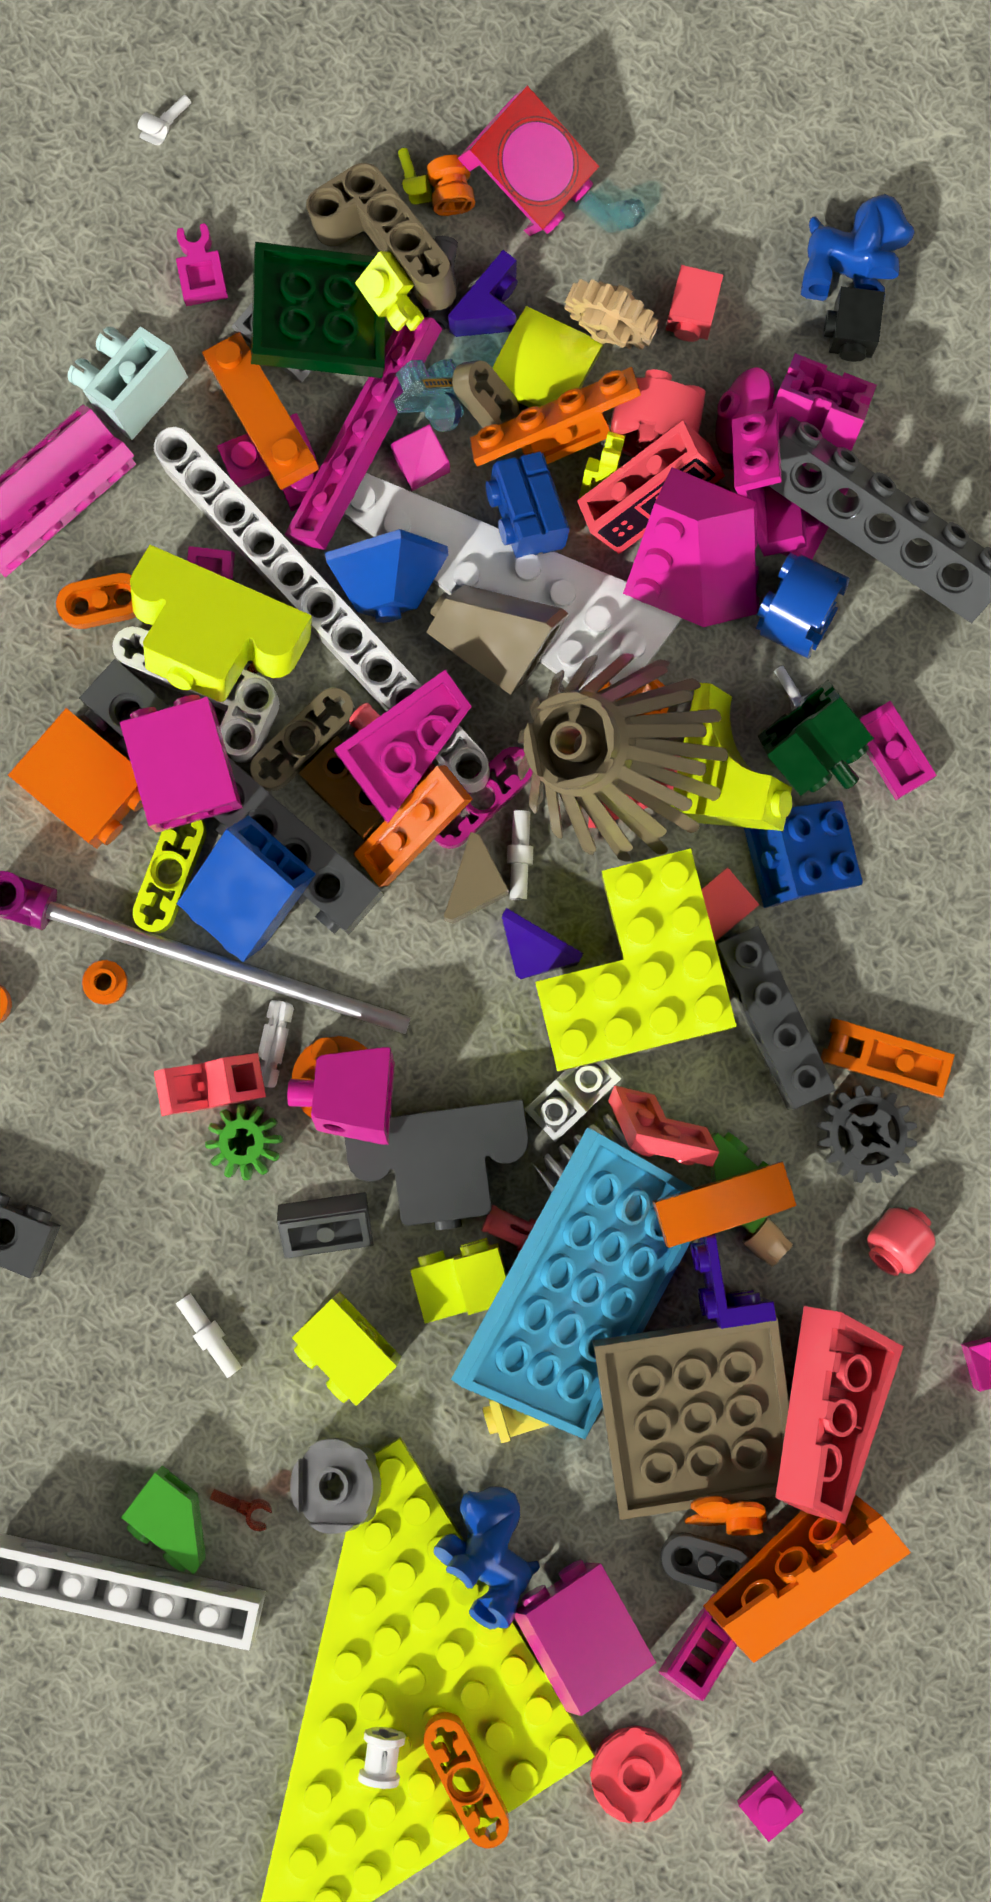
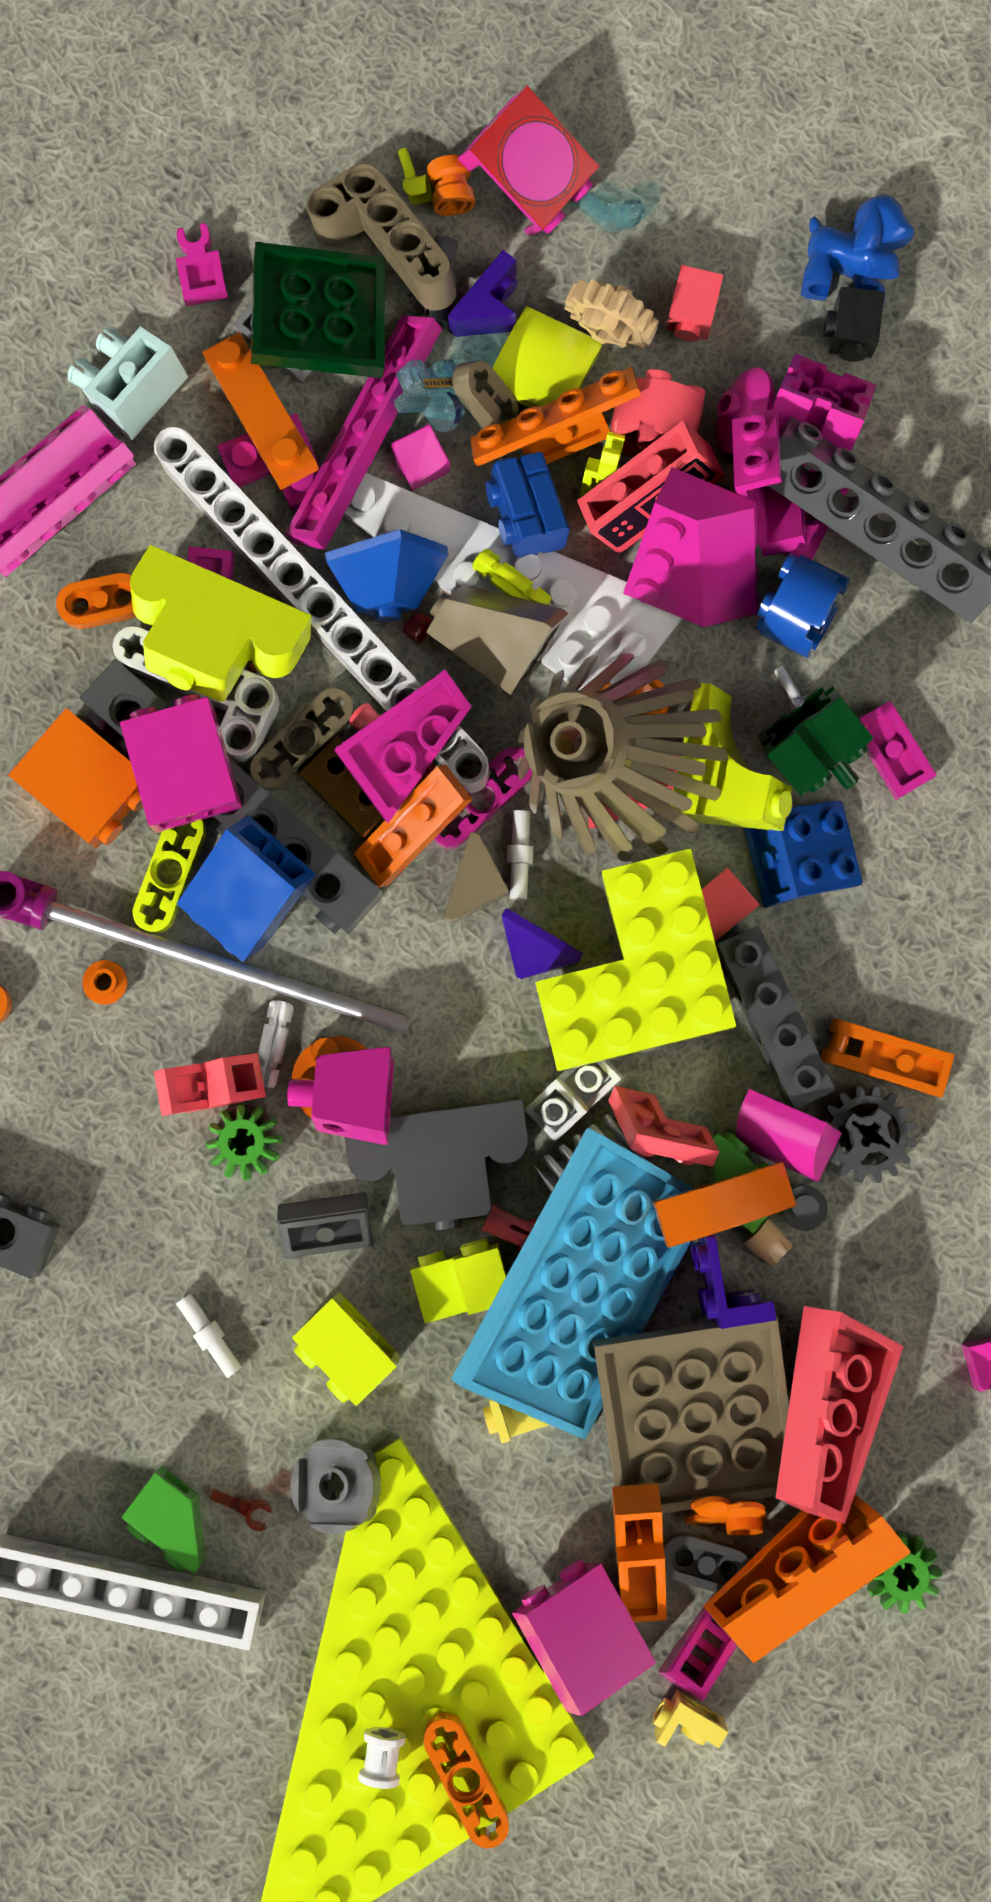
white hand [138,95,191,145] -> none
neon yellow plate [355,251,424,331] -> none
blue animal [434,1486,540,1629] -> none
coral tile [590,1726,682,1824] -> none
dark pink plate [737,1770,804,1842] -> none
coral head [867,1207,936,1276] -> none
none -> clear red hand [403,613,436,644]
none -> neon yellow axle [472,548,552,605]
none -> orange slope [612,1483,667,1623]
none -> light yellow bracket [652,1689,728,1748]
none -> dark pink brick [736,1089,842,1182]
none -> dark grey plate [782,1185,827,1231]
none -> bright green gear [866,1531,943,1614]

